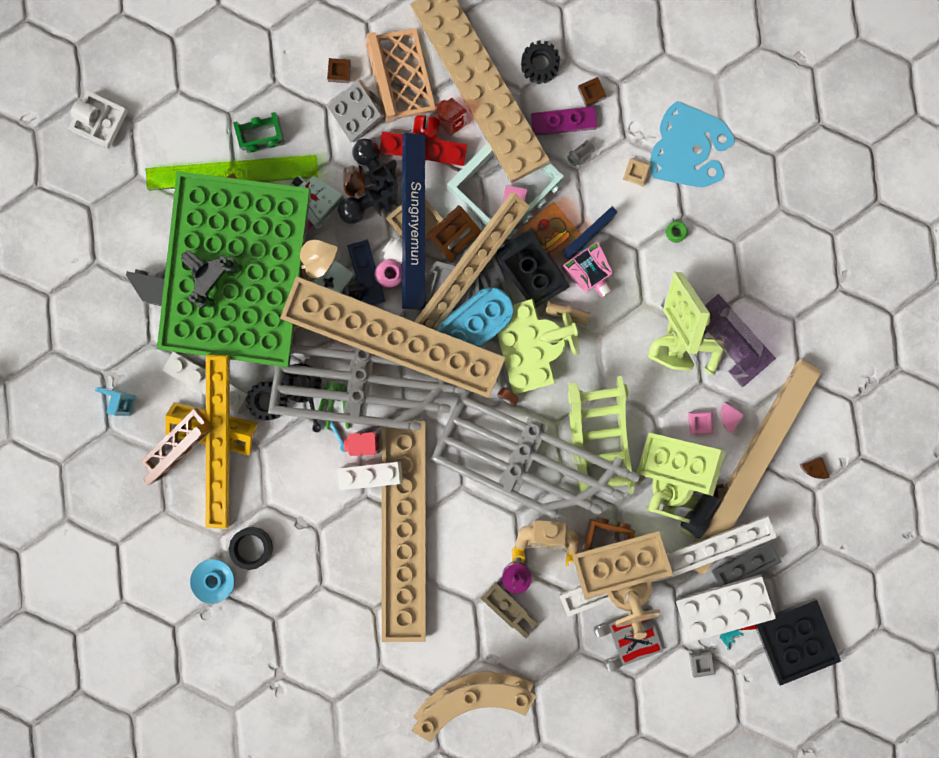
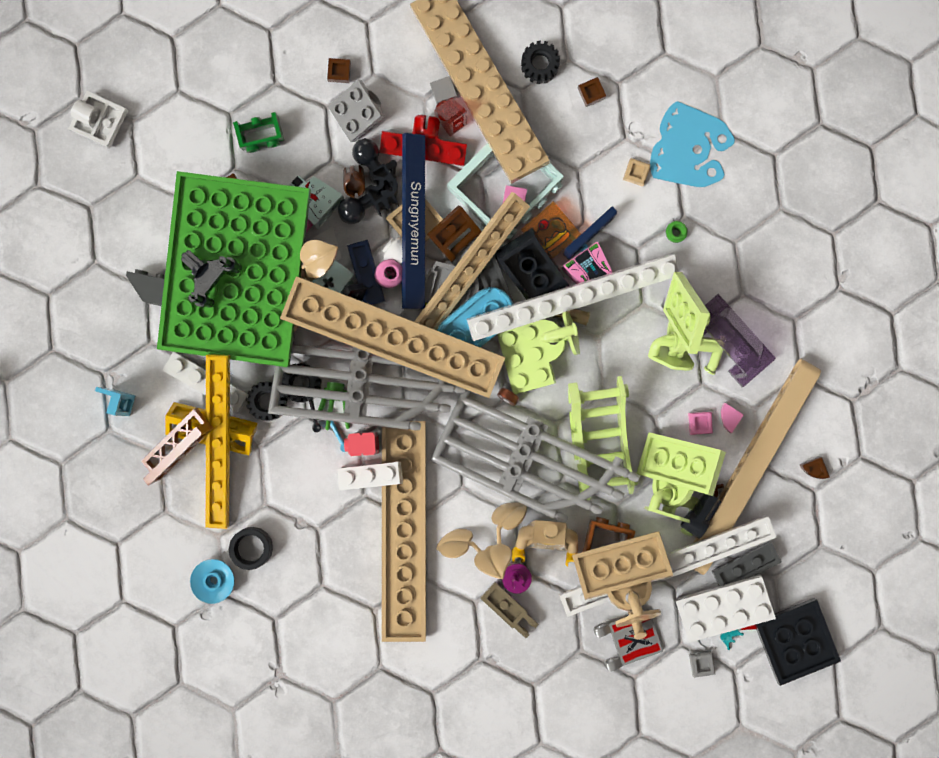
clear neon green tile [145,155,319,191] -> none
light nougat fence [366,29,436,123] -> none
tan fence [411,671,537,742] -> none
magenta plate [531,106,597,136] -> none
flat silver pin [567,140,595,166] -> none
none -> light grey tile [430,76,457,105]
none -> tan plant [436,502,527,579]
none -> white plate [467,254,679,341]

